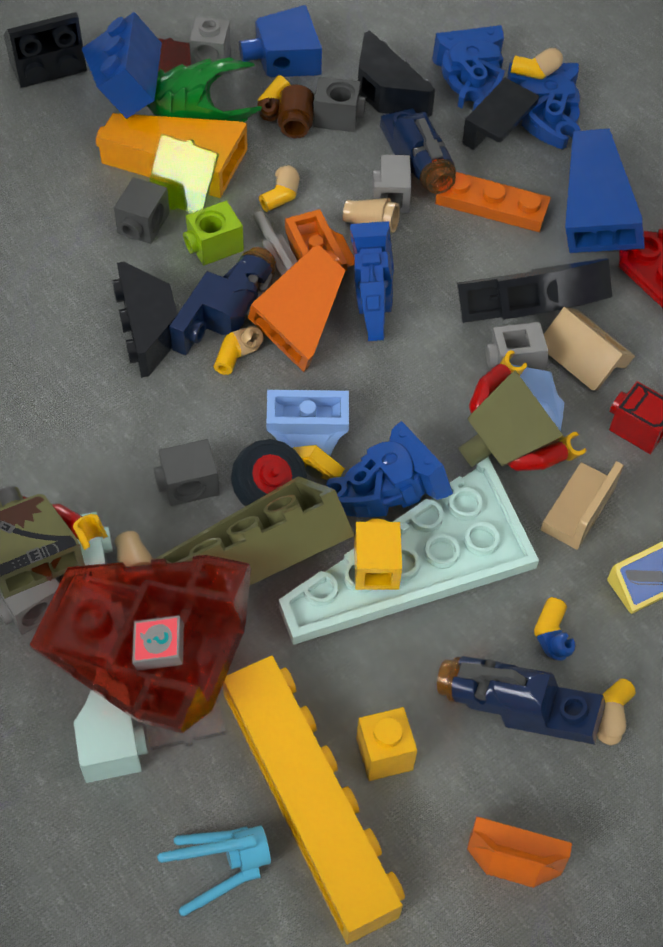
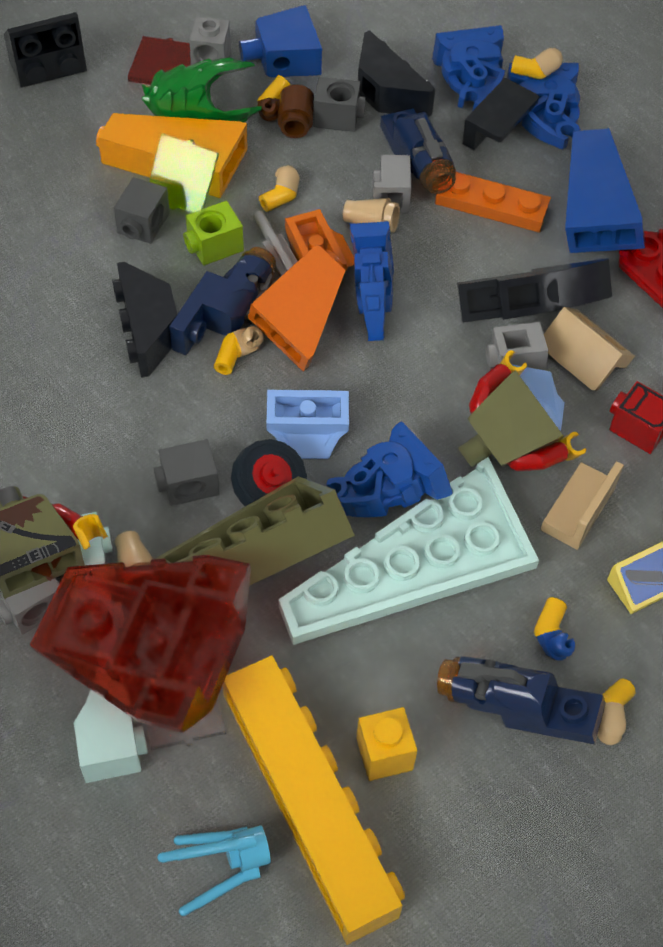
blue wedge [81,12,162,119] -> none
light grey tile [132,615,184,671] -> none
yellow tile [293,445,345,480] -> none
yellow brick [354,519,402,590] -> none
orange slope [467,816,572,888] -> none

